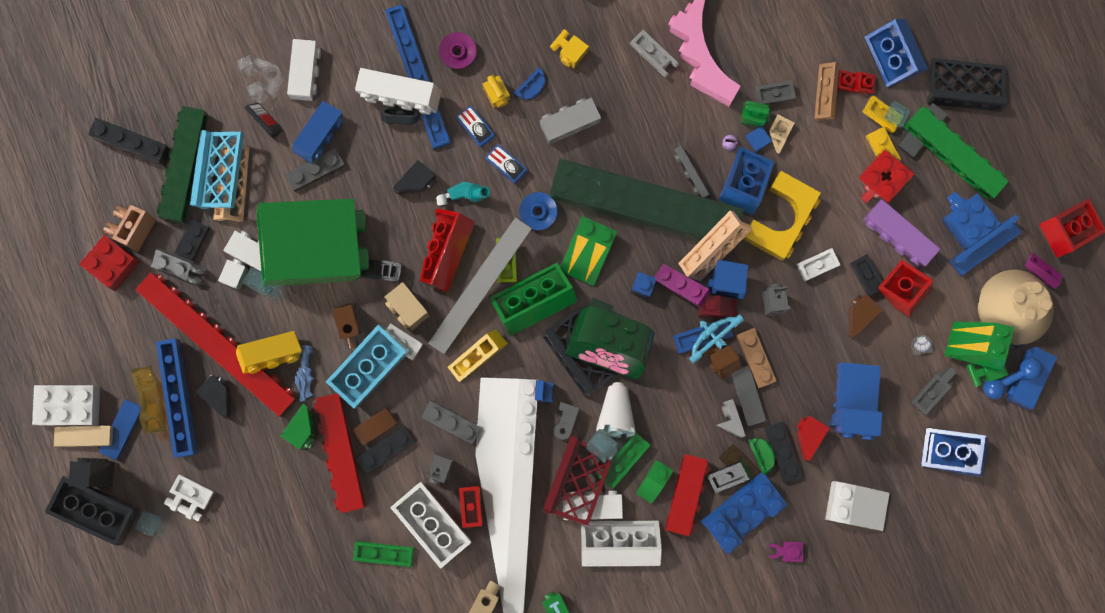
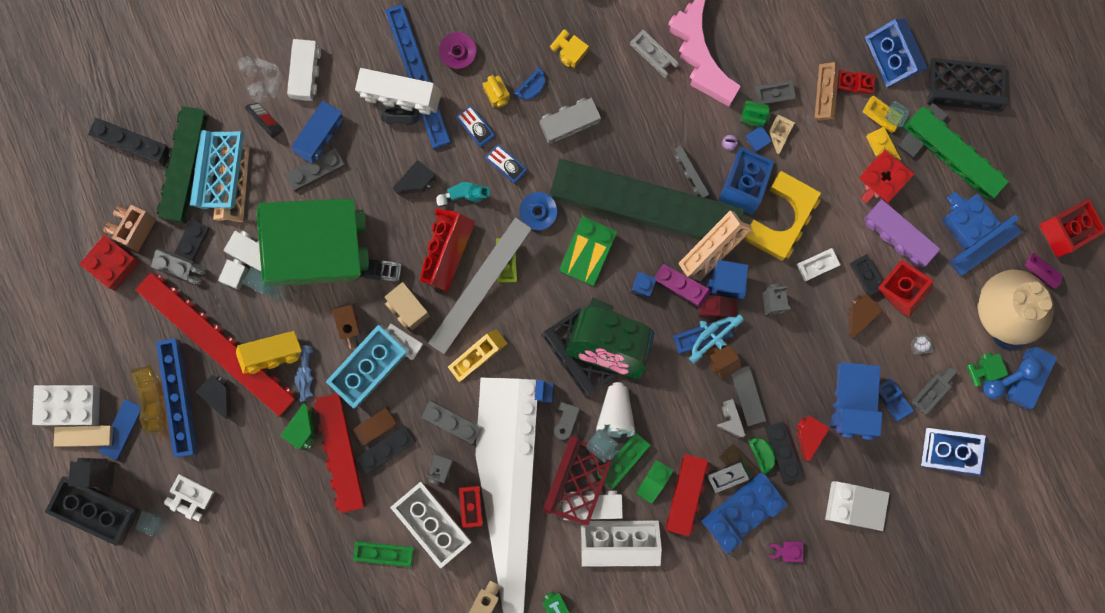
green slope [489,263,578,336] -> none
medium nougat plate [736,328,776,388] -> none
green slope [944,322,1015,371] -> none
none -> blue slope [879,378,914,423]

